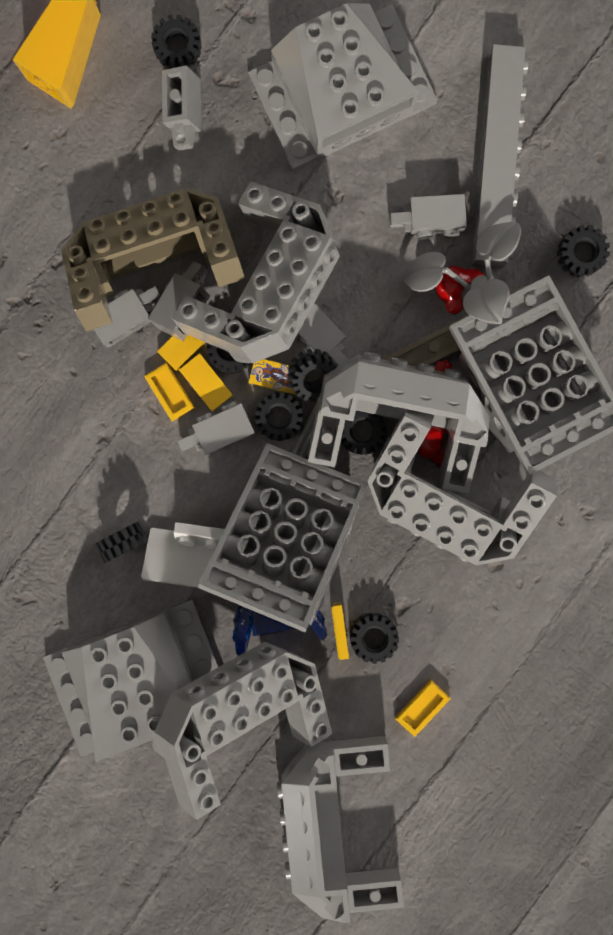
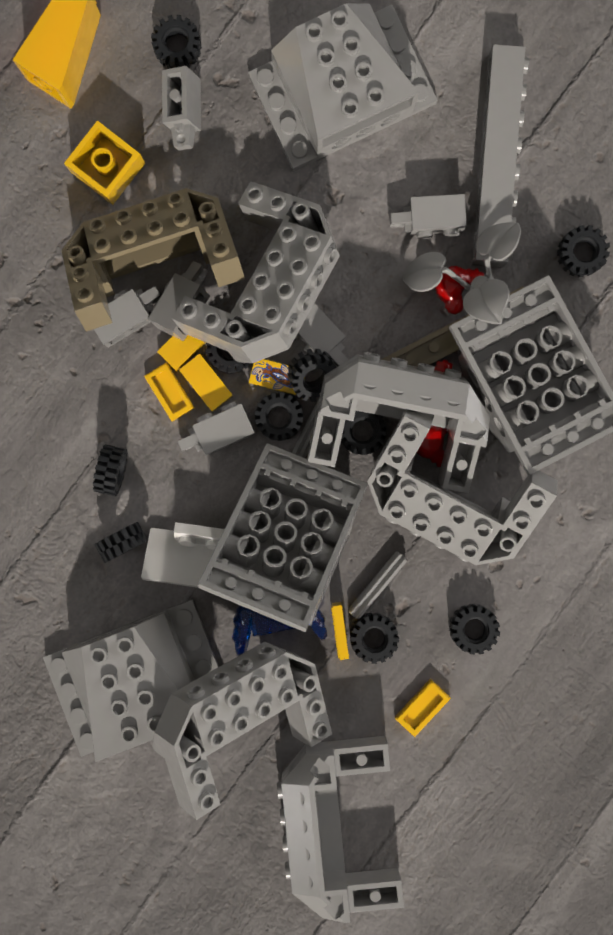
none -> yellow brick [64,120,145,205]
none -> black tyre [93,444,128,496]
none -> light grey axle [348,551,407,619]
none -> black tyre [449,604,500,655]

